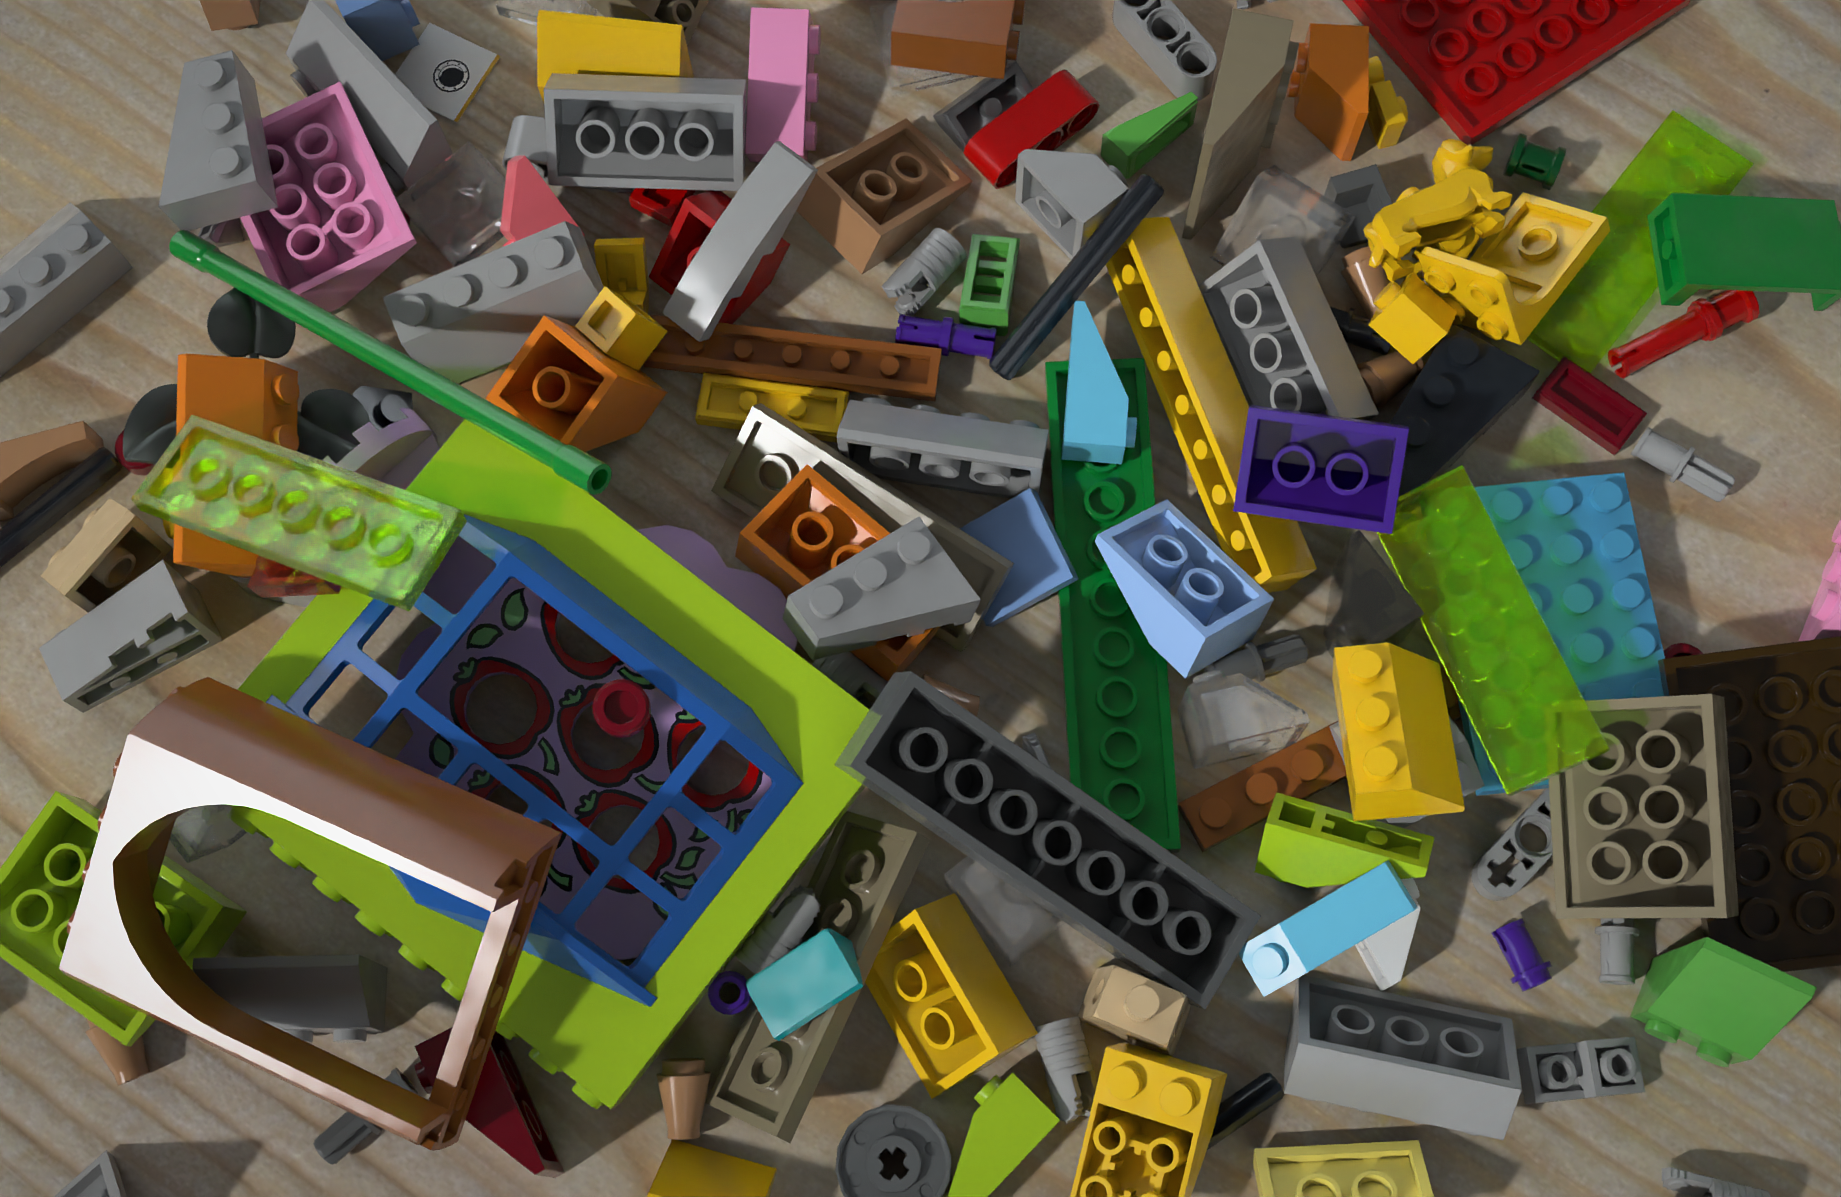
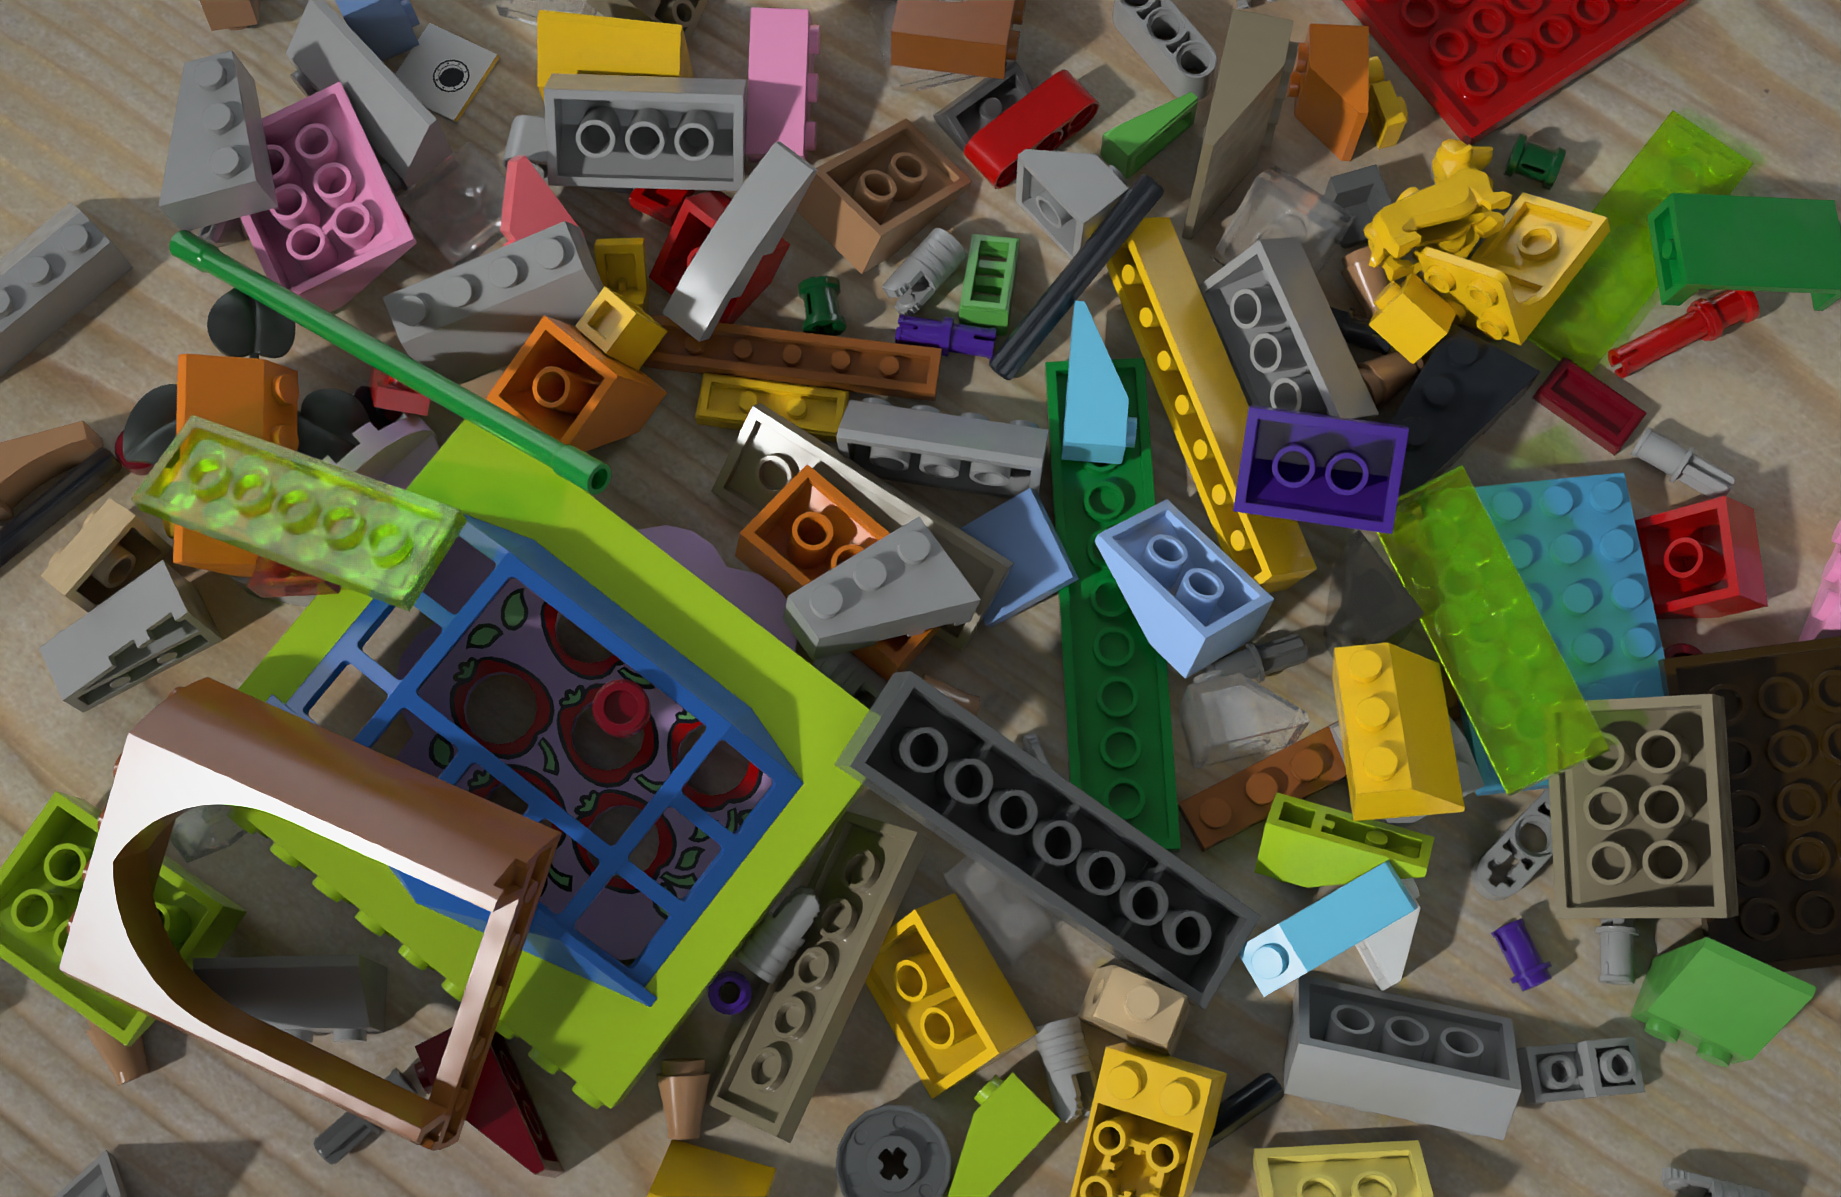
teal slope [746,928,864,1041] -> none
none -> red plate [368,366,430,416]
none -> dark green bush [798,275,846,336]
none -> red slope [1635,496,1768,620]

